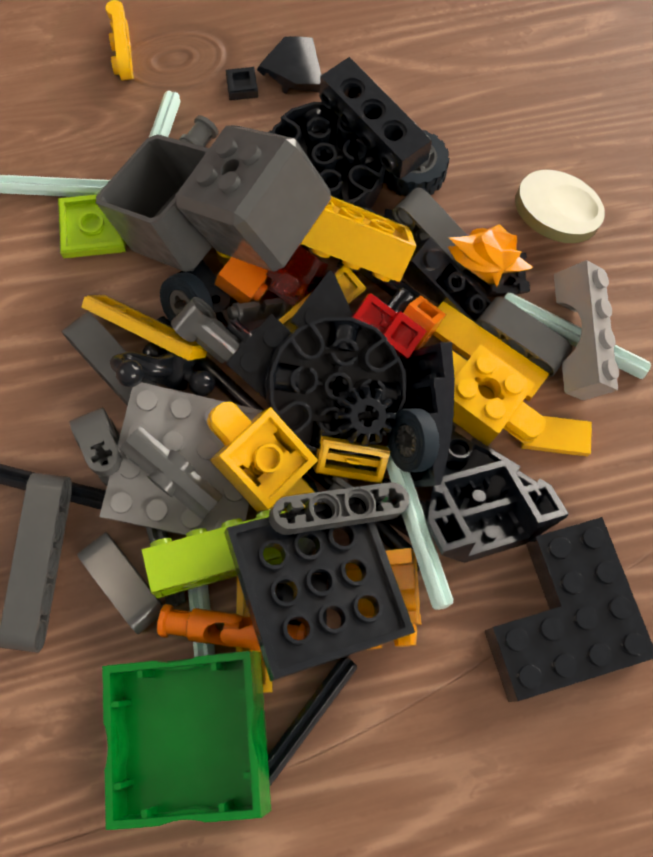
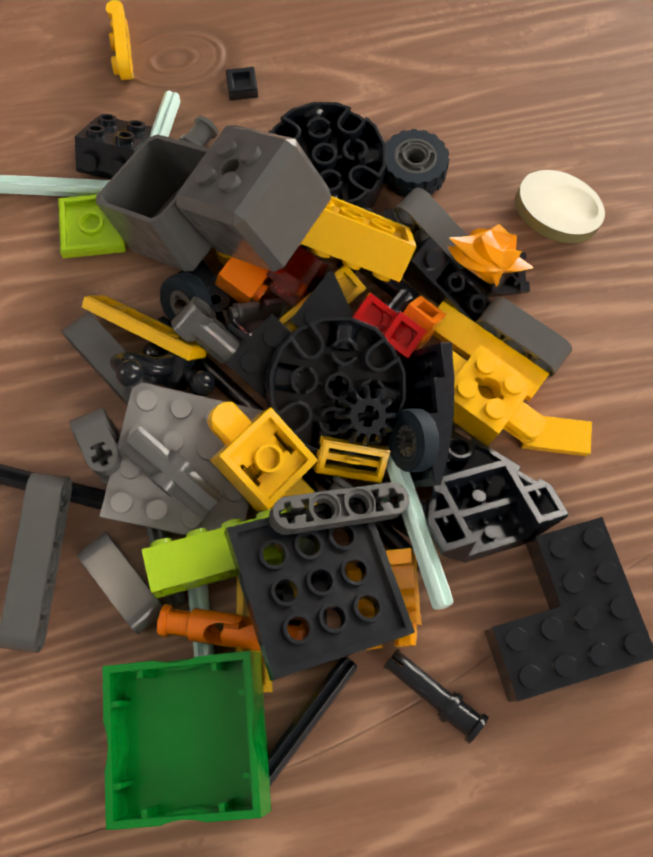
black slope [257,36,321,94] -> none
black brick [319,57,432,180] -> none
light aqua axle [504,293,651,379] -> none
light grey arch [554,260,619,401] -> none
none -> black bracket [75,114,152,179]
none -> black pin [384,649,489,744]

